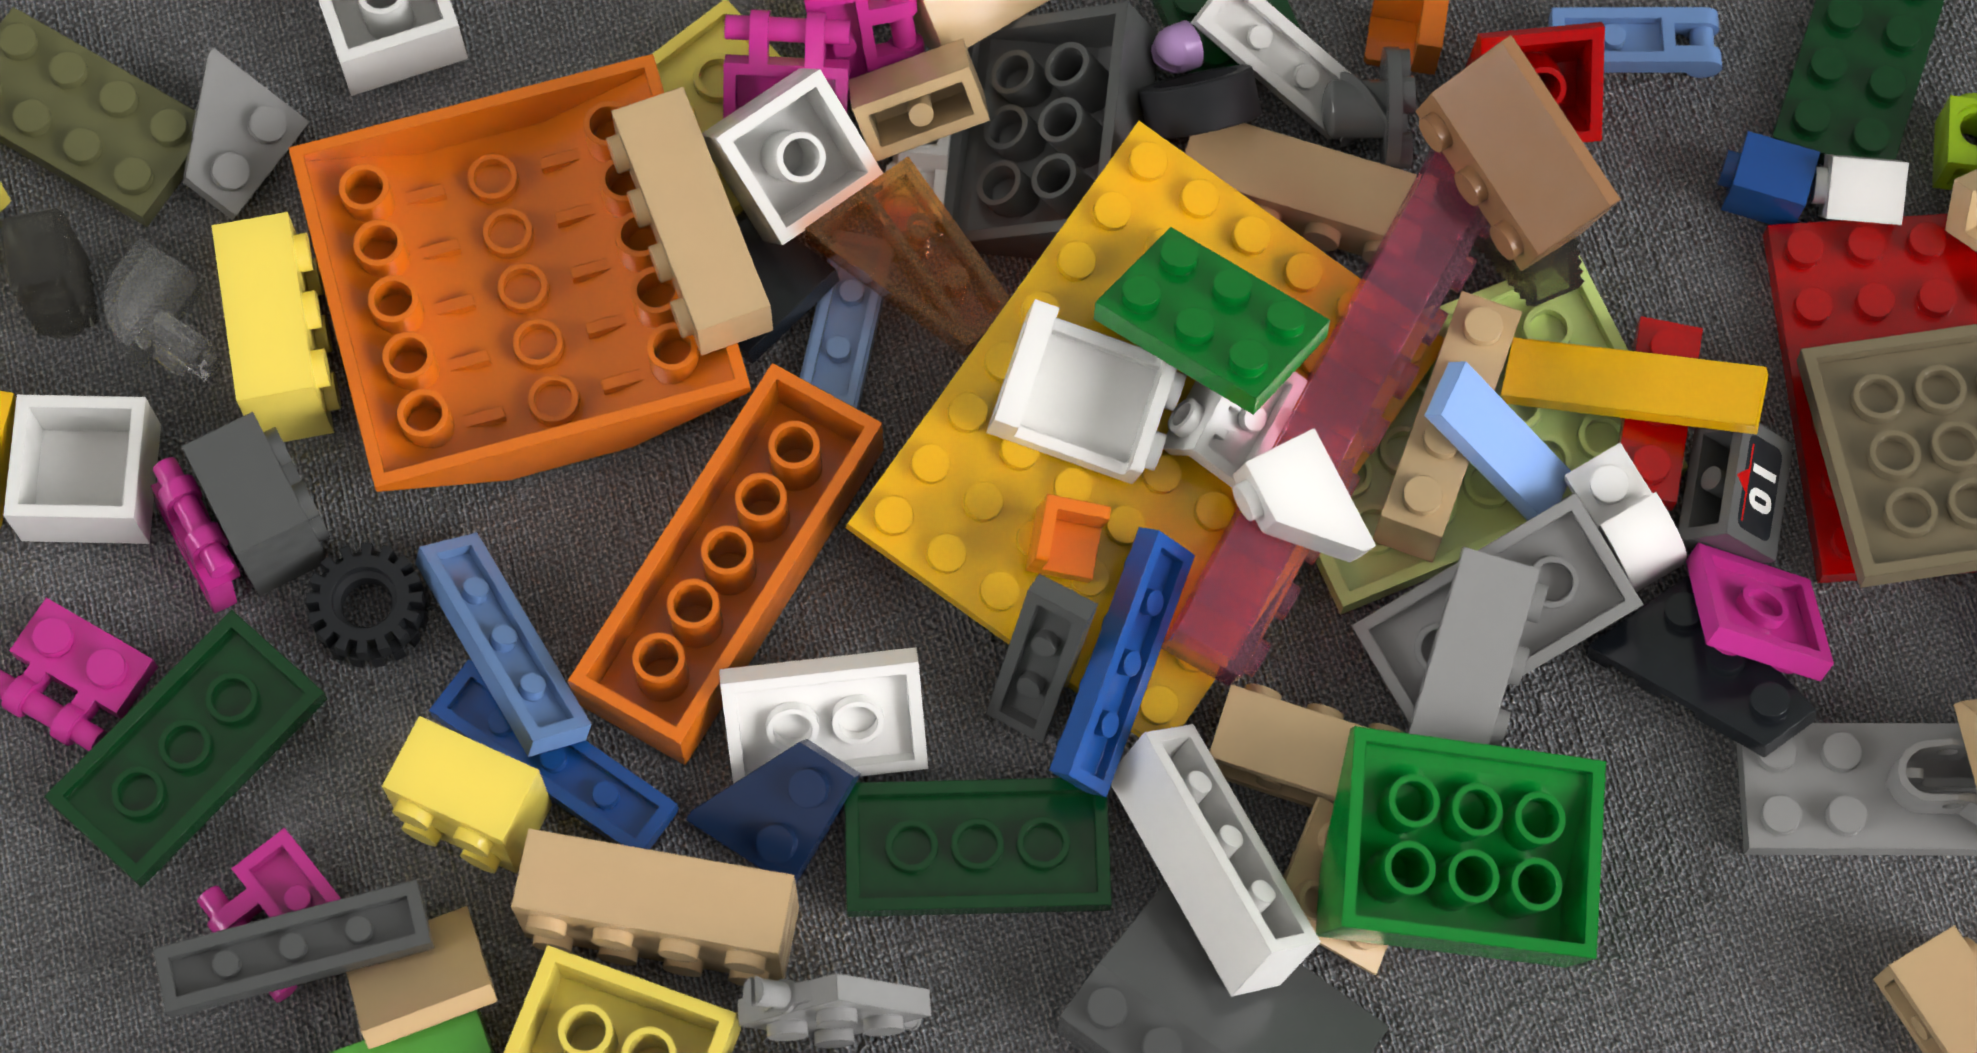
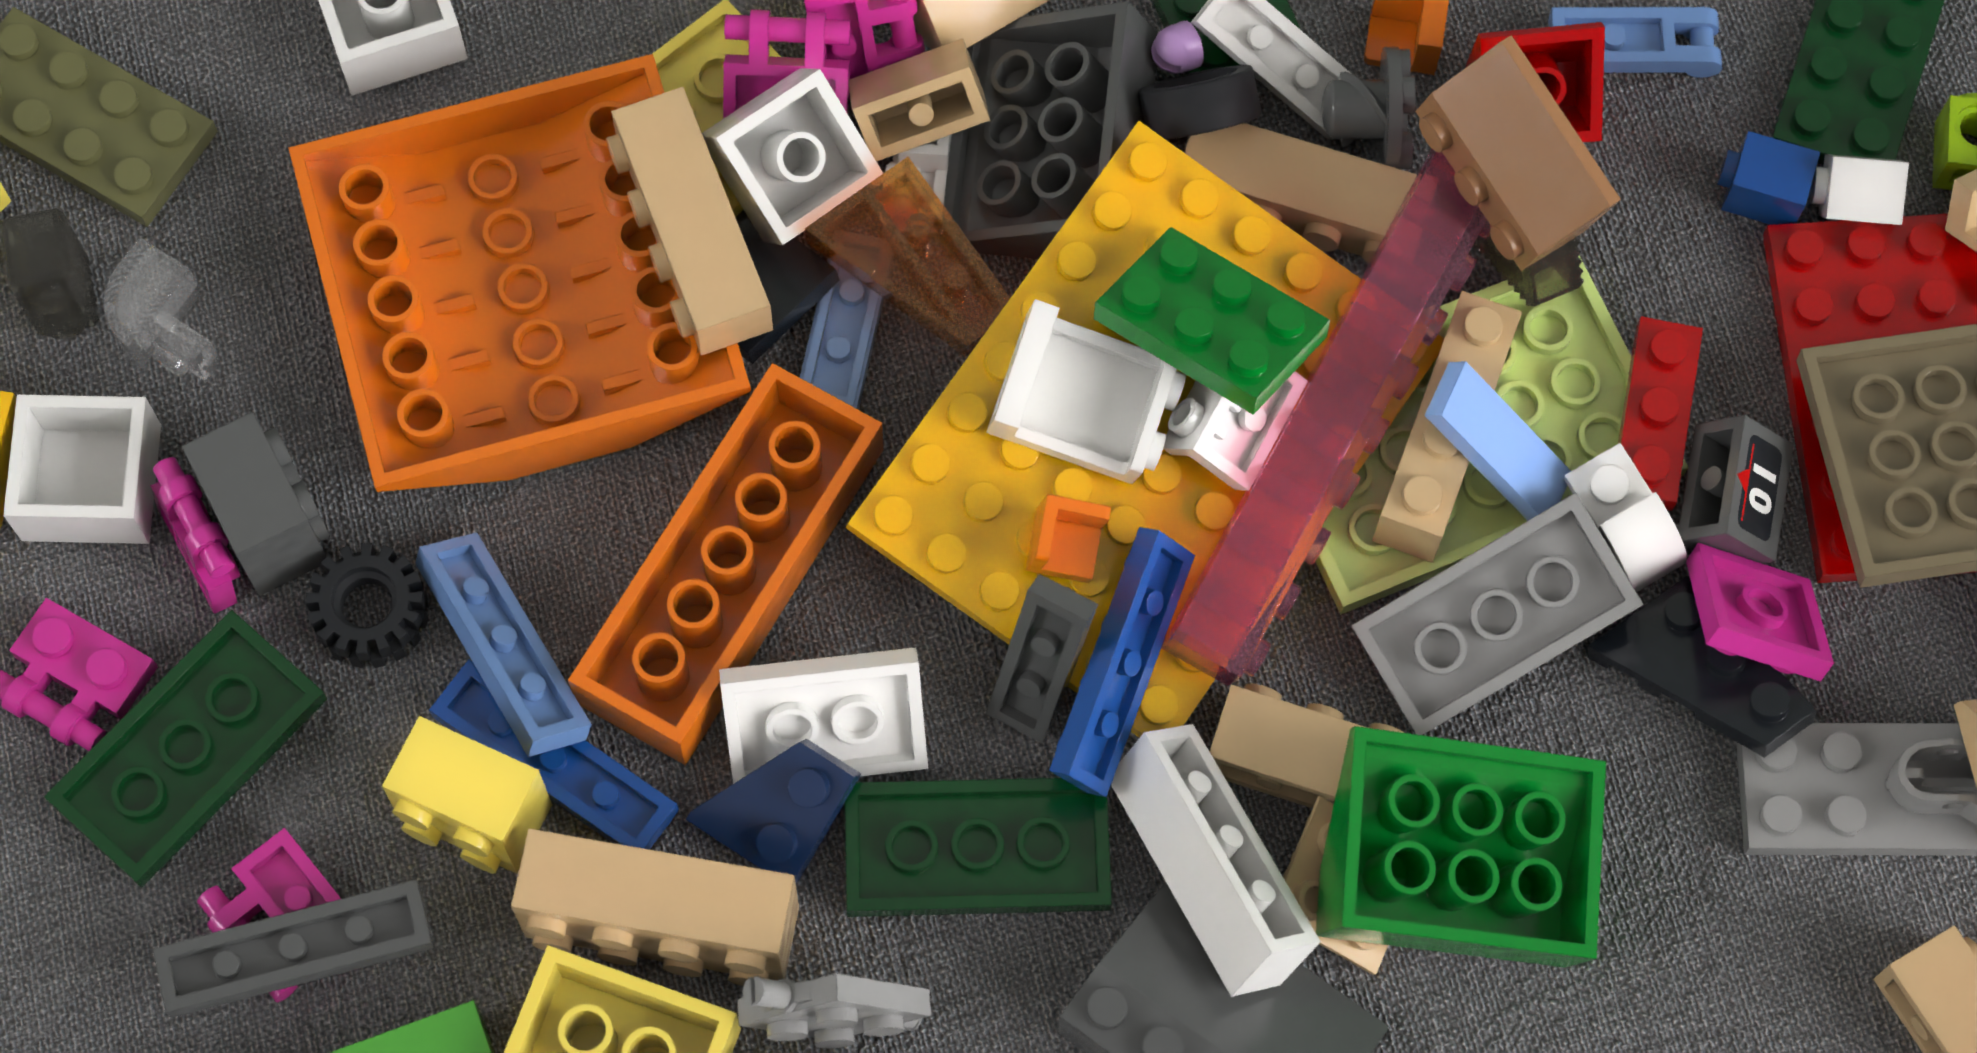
light grey wing [183,48,310,220] -> none
light yellow brick [211,212,341,442] -> none
tan tile [346,906,498,1049] -> none
white slope [1232,428,1376,563] -> none
light grey brick [1407,547,1548,746] -> none
yellow tile [1501,337,1768,435] -> none

